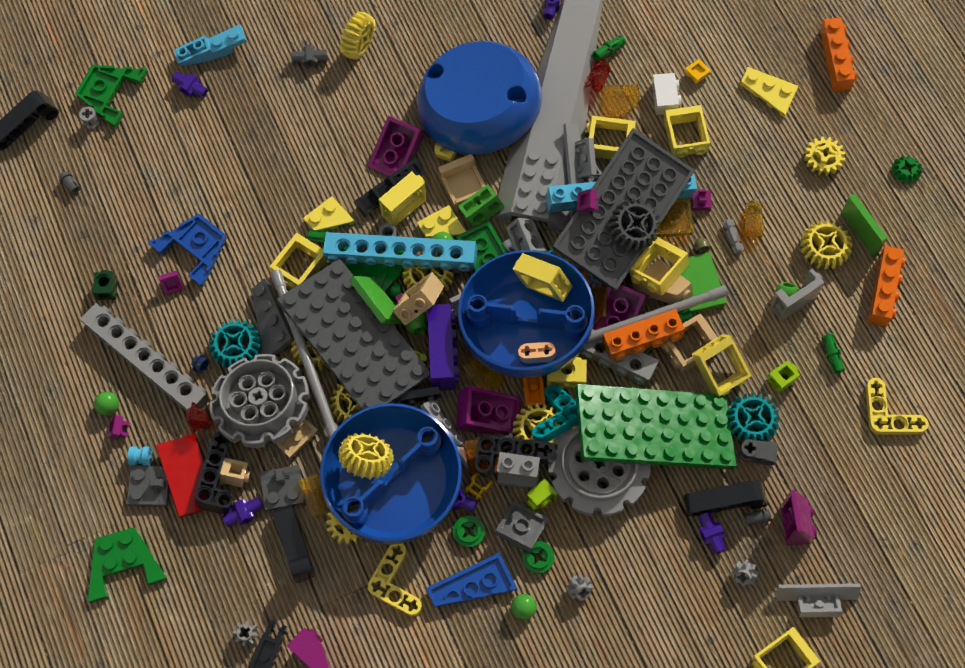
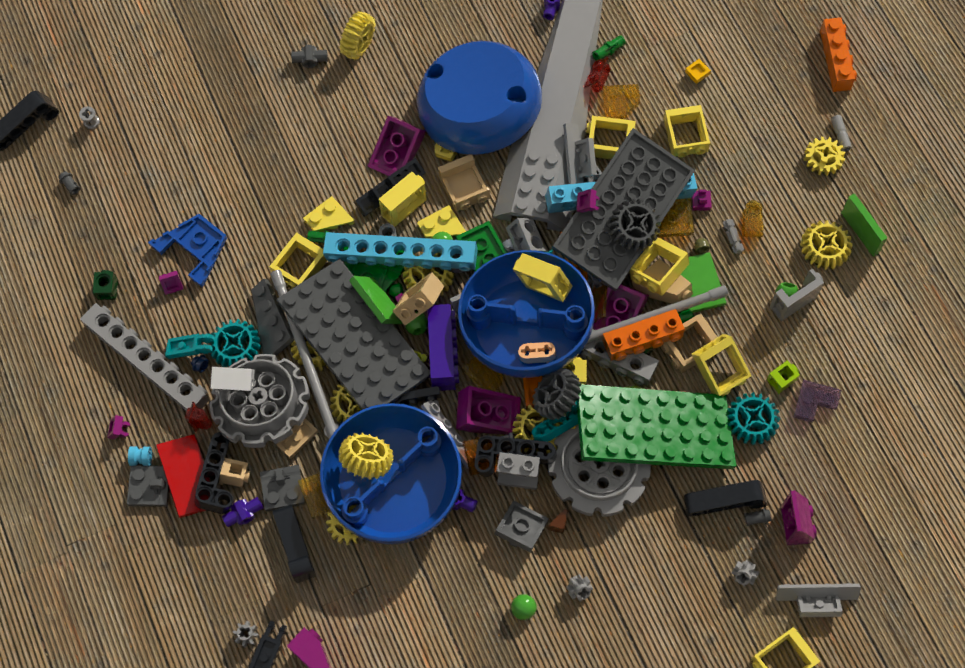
green wing [75,65,148,128] -> none
green wing [88,527,168,603] -> none
bright green piece [94,392,119,416] -> none
dark purple axle [171,72,208,99] -> none
medium azure slope [174,24,247,65] -> none
light yellow beam [368,544,422,617] -> none
blue wing [426,553,517,608] -> none
green gear [453,515,485,548] -> none
bright green brick [458,184,505,228] -> none
yellow piece [465,471,494,500] -> none
green gear [522,541,555,574] -> none
lime brick [526,479,558,511] -> none
white brick [652,73,682,115] -> none
dark purple axle [698,512,726,555] -> none
dark grey piece [738,439,778,466] -> none
light yellow wing [740,67,798,118] -> none
green pin [821,334,846,374] -> none
light yellow beam [866,378,929,435] -> none
orange brick [867,246,906,327] -> none
green gear [892,155,922,183] -> none
none -> teal hinge [165,334,215,359]
none -> white hinge [210,367,255,391]
none -> dark grey gear [532,368,582,420]
none -> reddish brown slope [548,509,568,534]
none -> clear purple plate [793,379,842,423]
none -> light grey piece [831,115,852,152]

